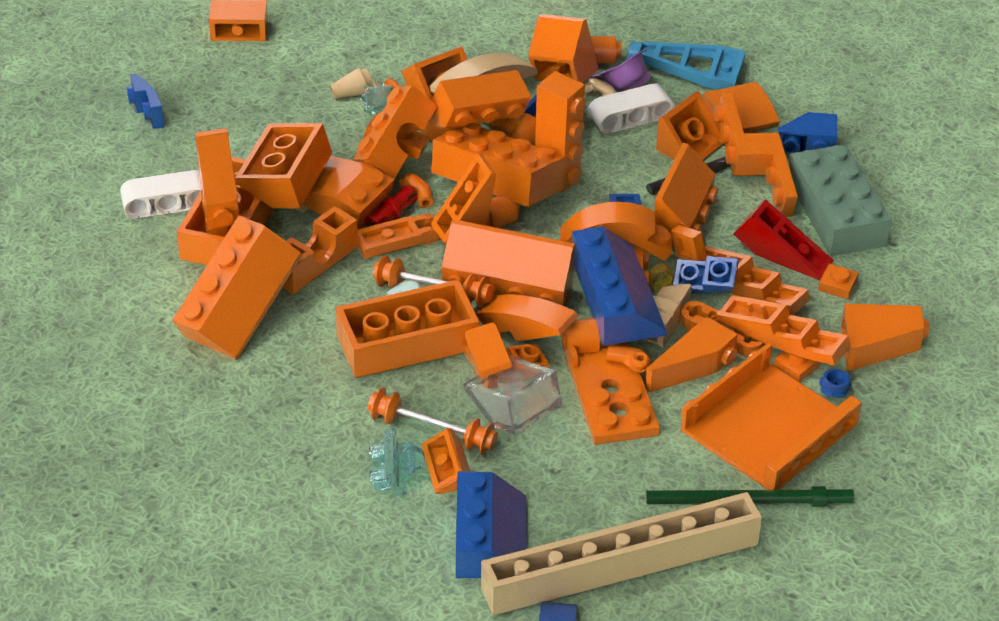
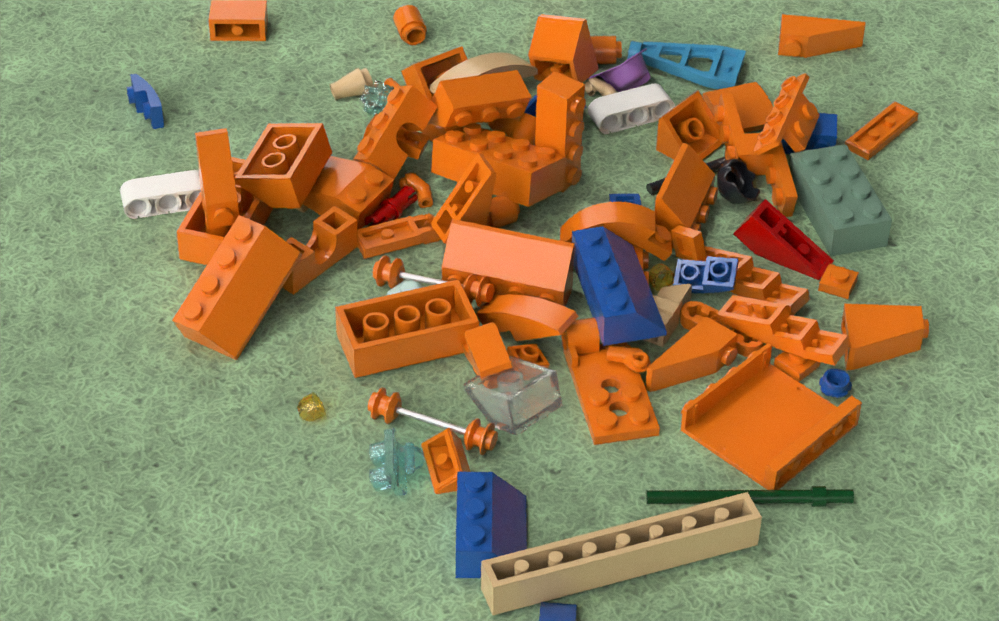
none -> clear yellow hinge [297,392,326,422]
none -> orange brick [393,5,427,45]
none -> black hair [717,158,760,204]
none -> orange bracket [753,73,820,156]
none -> orange slope [778,14,866,58]
none -> orange tile [845,101,919,160]

